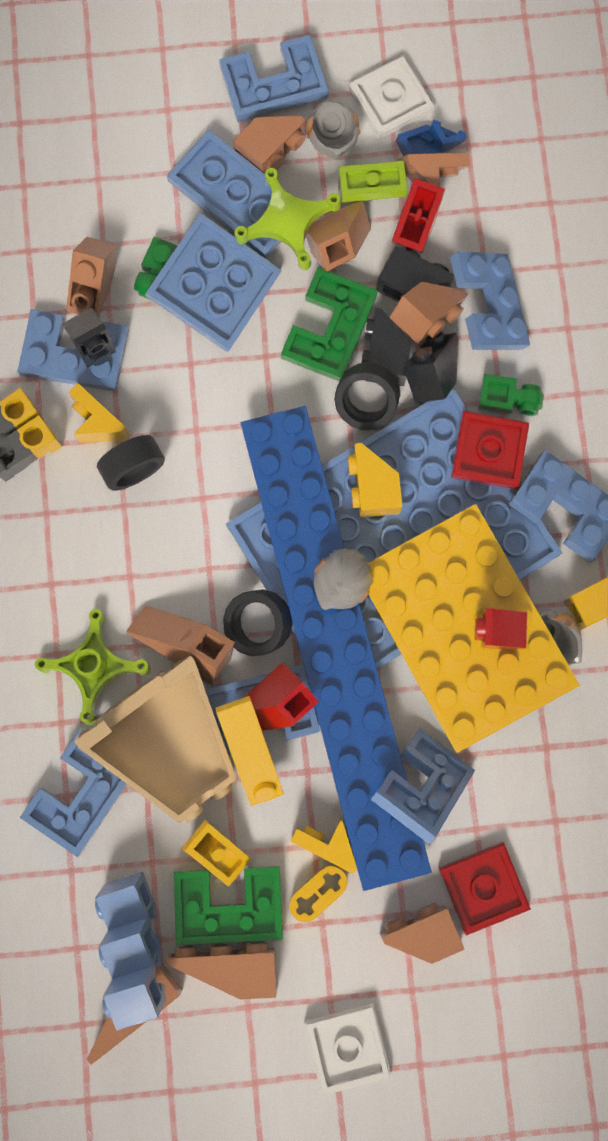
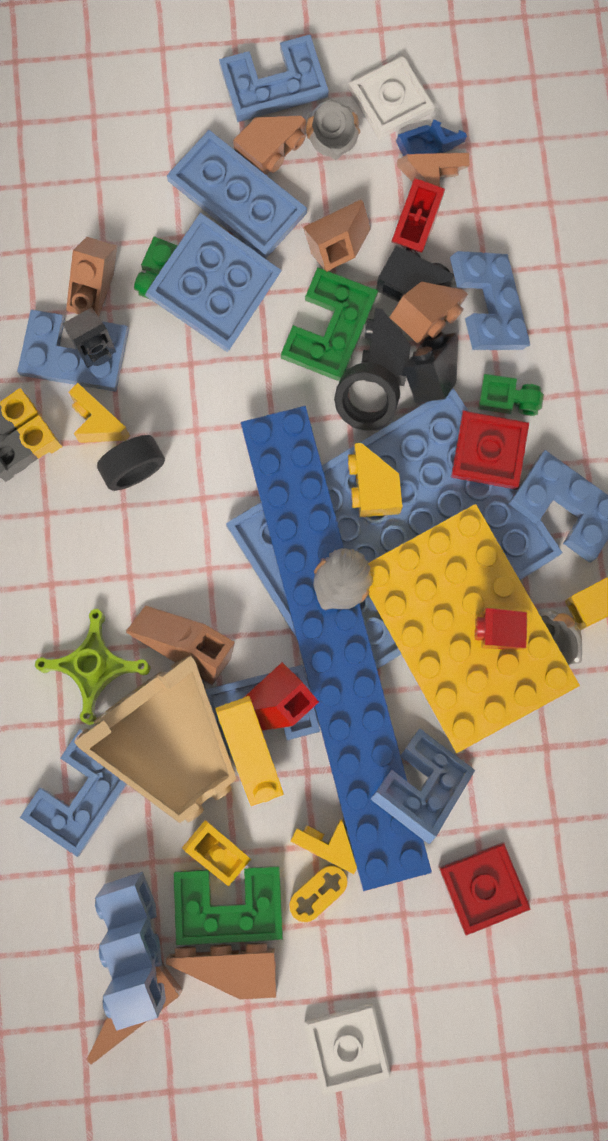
black tyre [223,589,293,656] -> none
lime piece [234,168,341,270] -> none
lime panel [338,161,408,203] -> none
nougat slope [380,903,465,964] -> none

